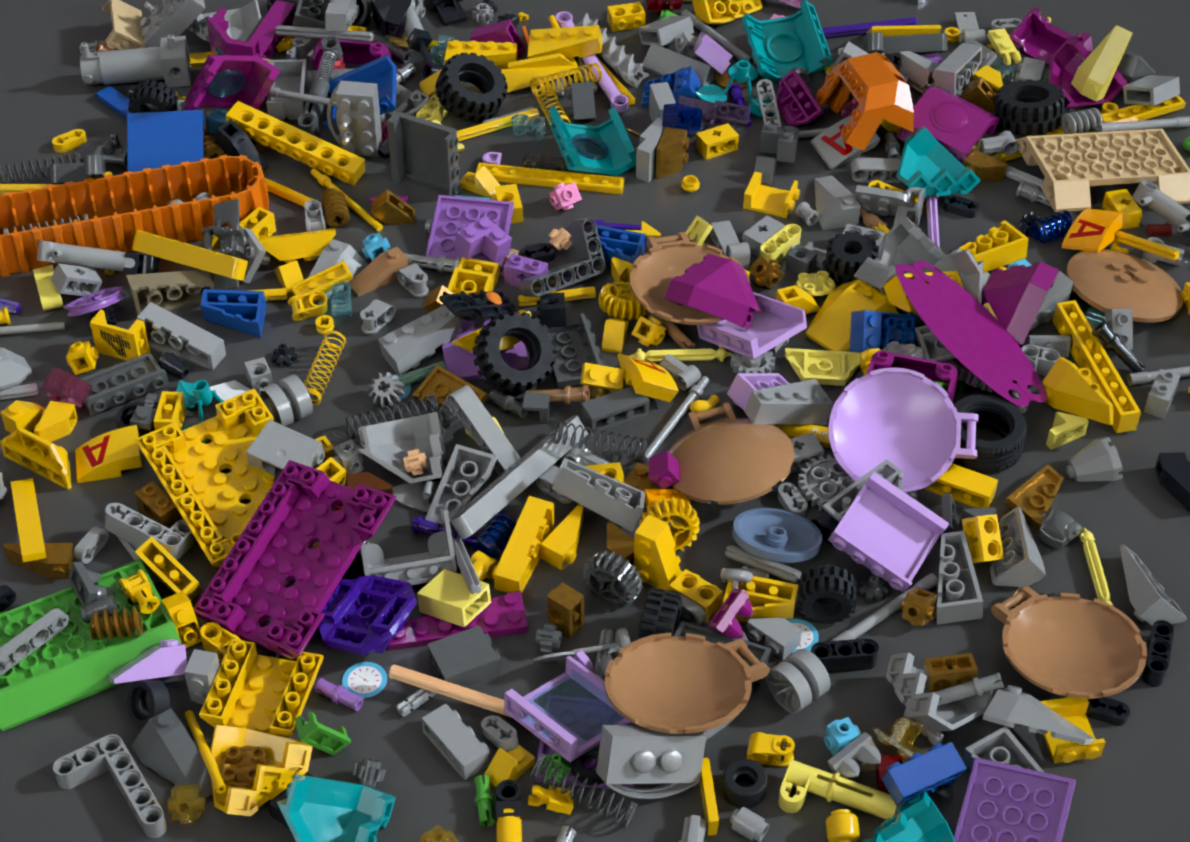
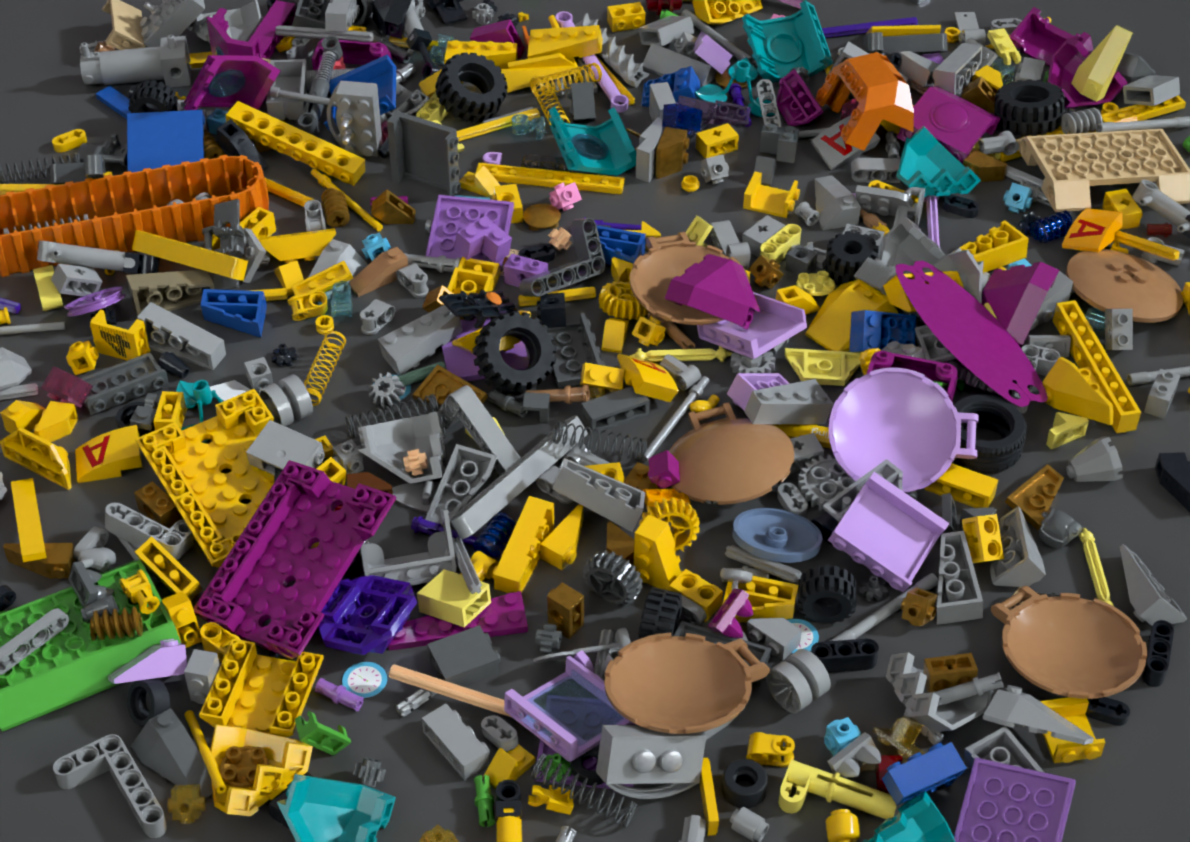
black pin [1091,321,1145,373] -> none
none -> light grey piece [78,547,116,572]
none -> pearl gold dish [523,204,561,231]
none -> light grey brick [700,154,729,184]
none -> medium azure brick [1003,182,1033,214]

